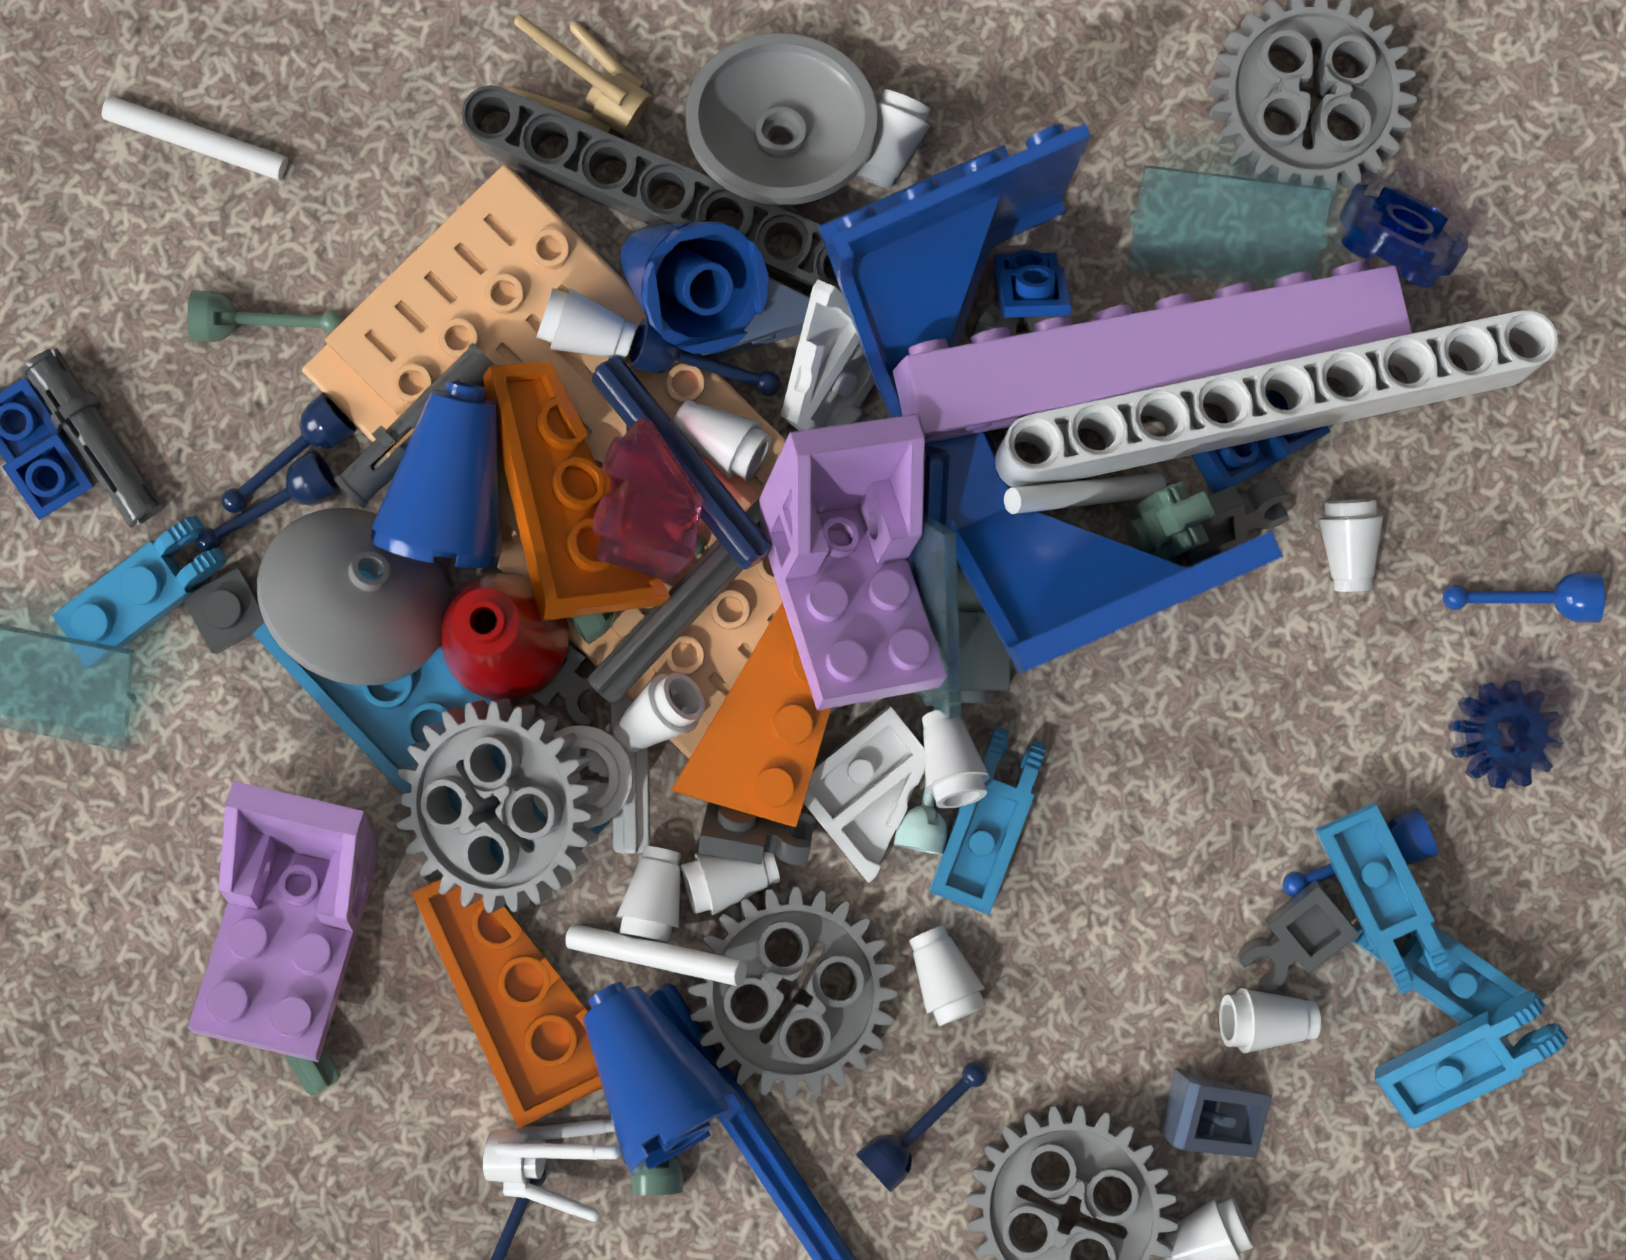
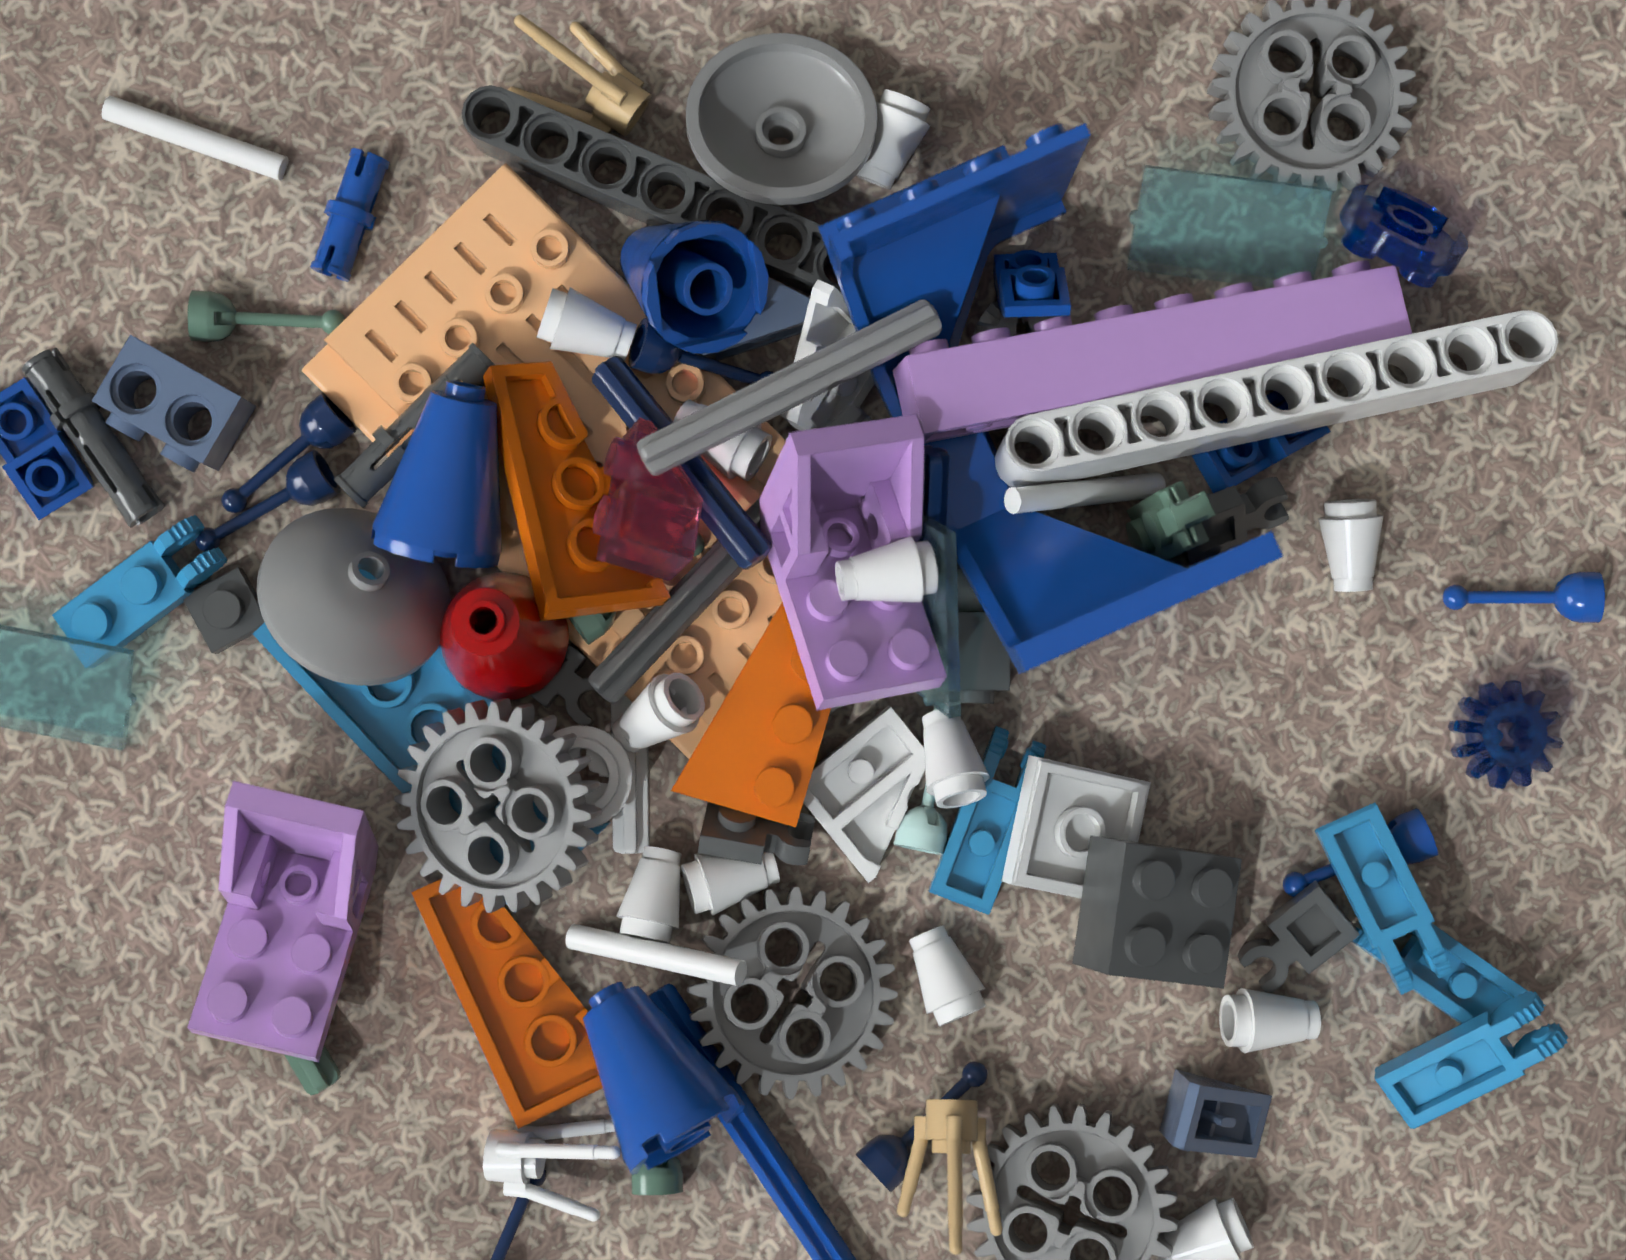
none -> sand blue brick [92,334,256,473]
none -> blue pin [310,148,390,282]
none -> light grey axle [637,300,942,476]
none -> white cone [835,536,938,603]
none -> tan plant [897,1099,1003,1255]
none -> white tile [1002,755,1151,898]
none -> dark grey brick [1072,835,1242,989]

